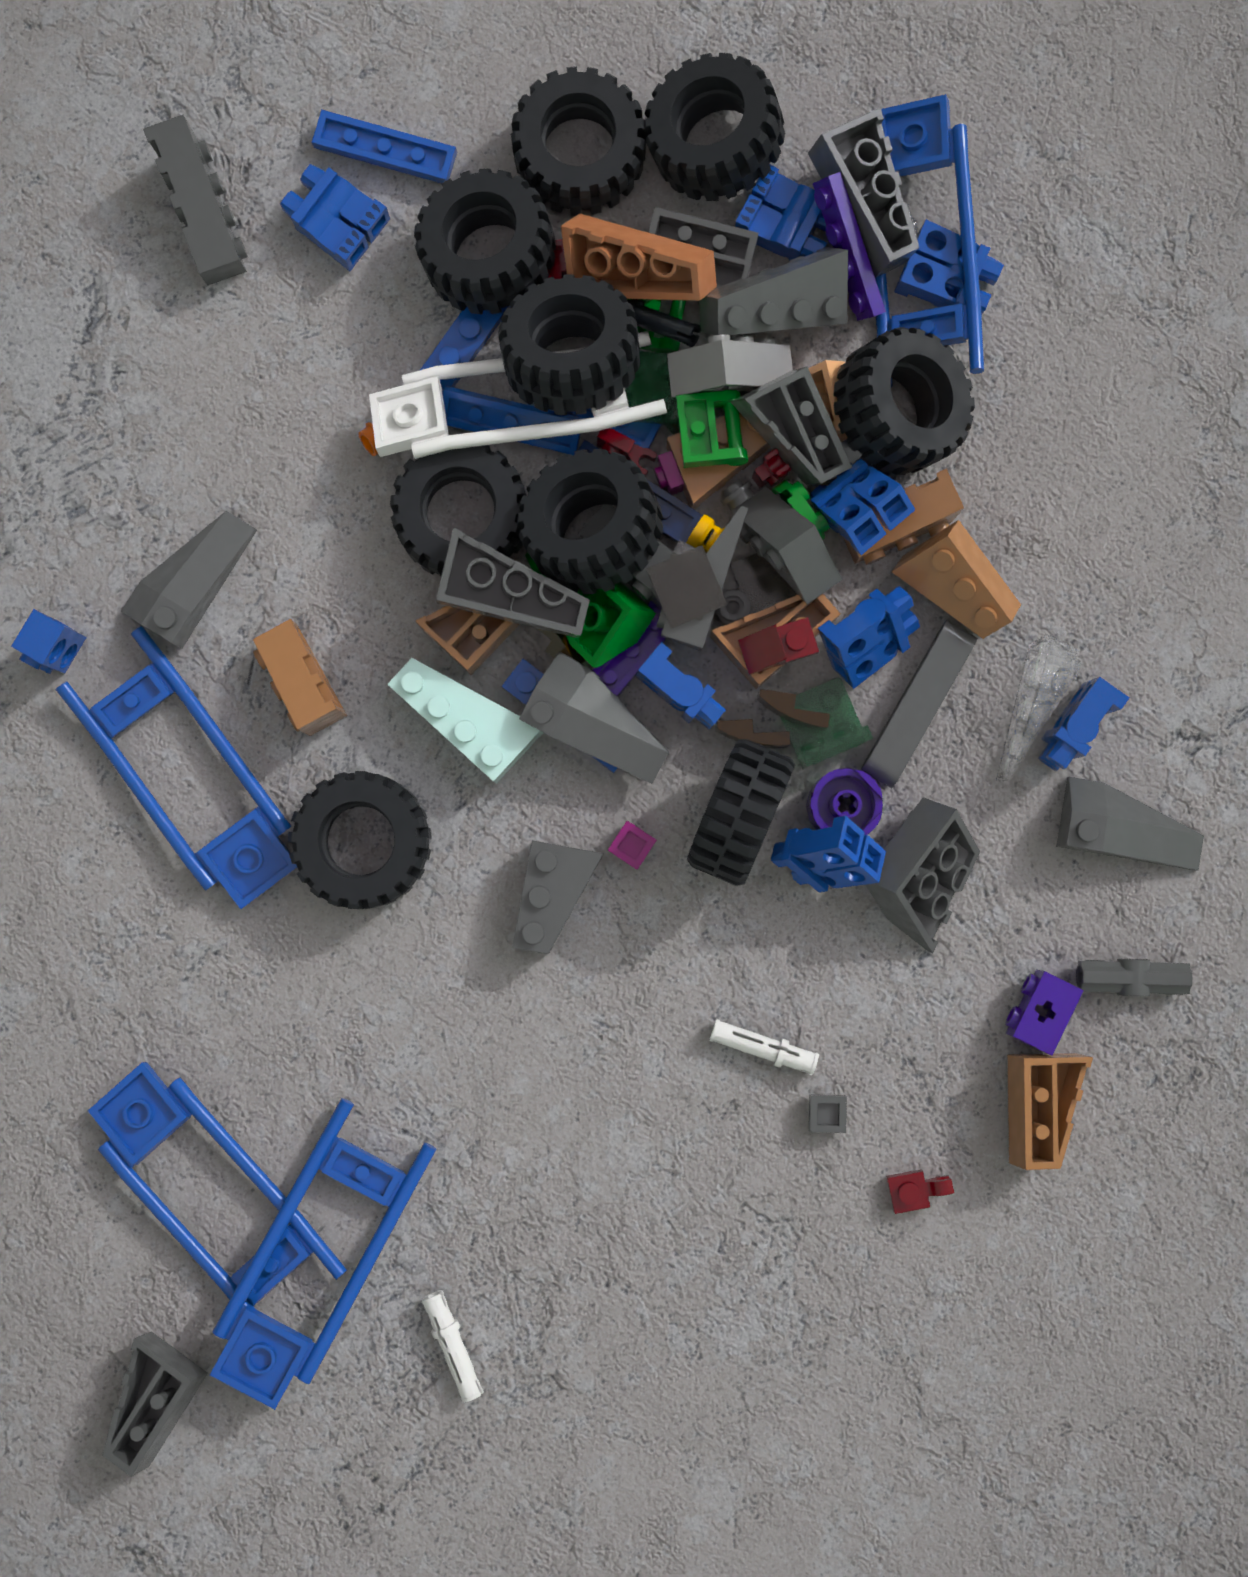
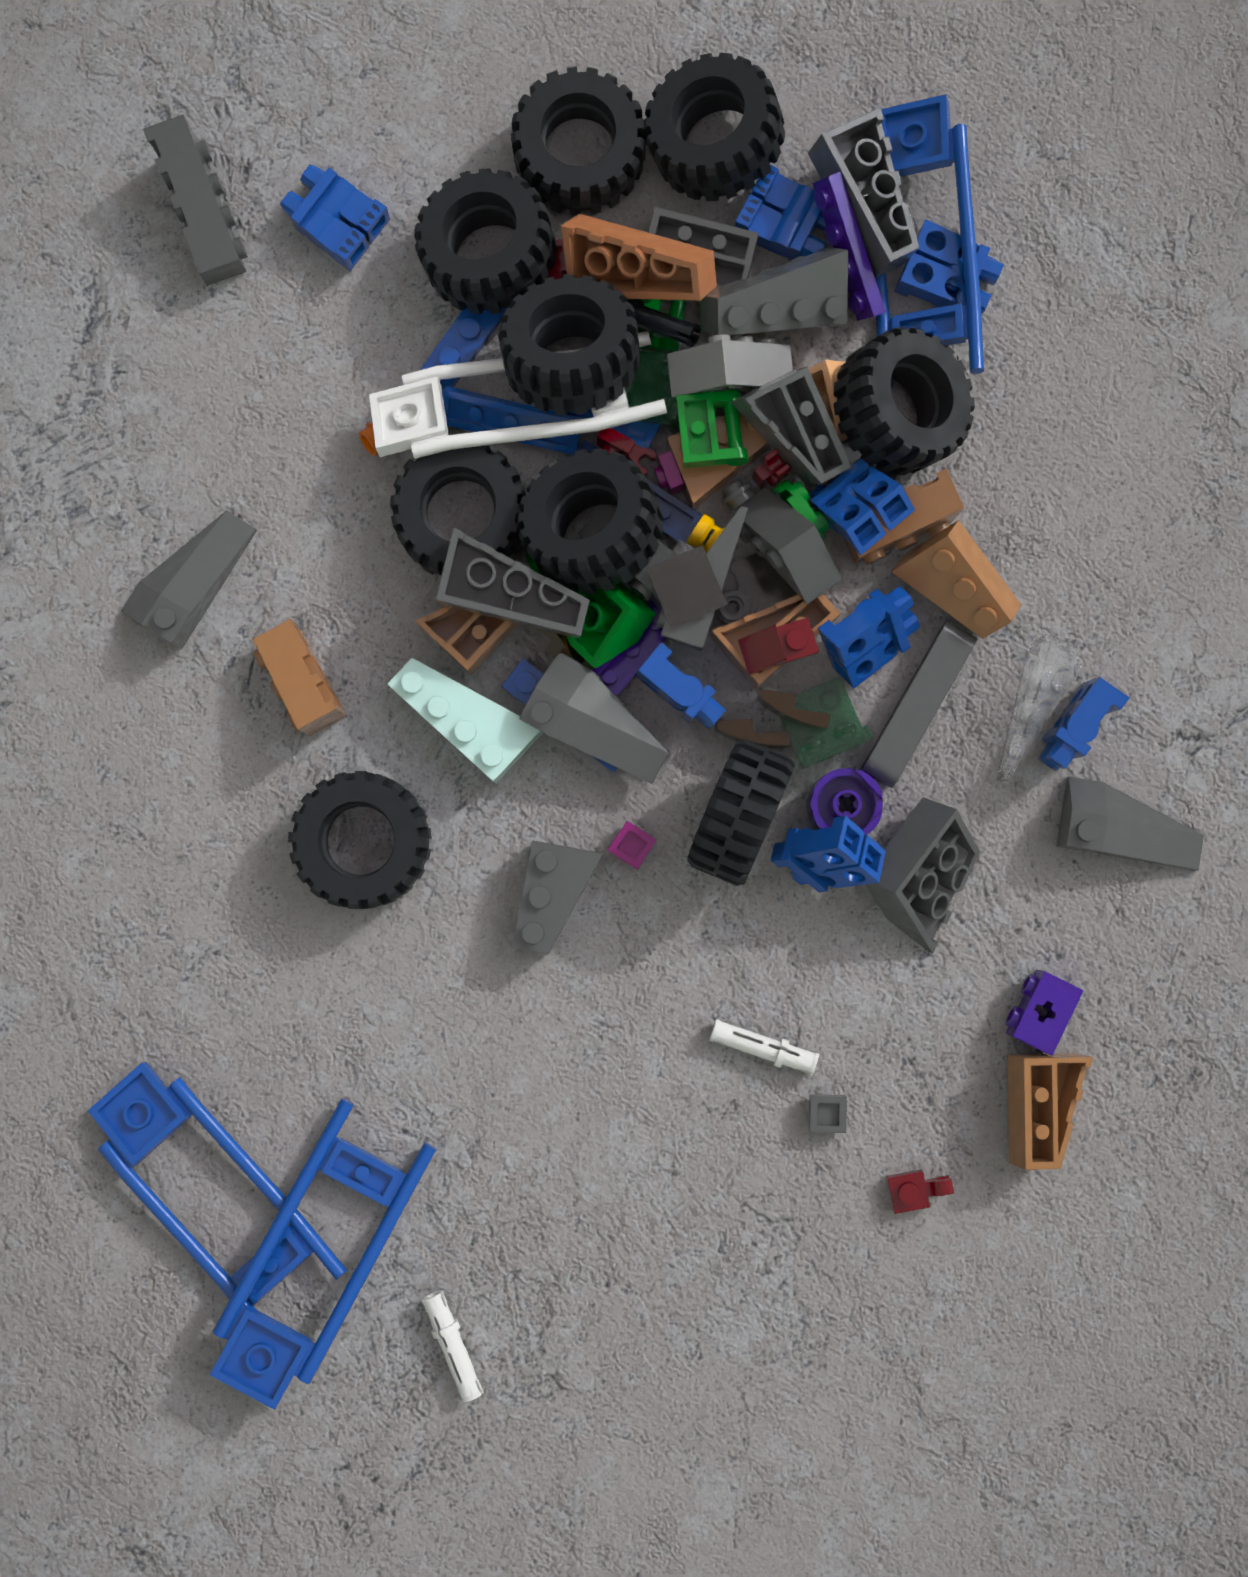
blue brick [11,609,87,674] -> none
blue plate [55,626,297,909] -> none
dark grey wedge [102,1331,208,1477] -> none
blue plate [312,109,457,184] -> none
dark grey piece [1076,959,1193,996] -> none

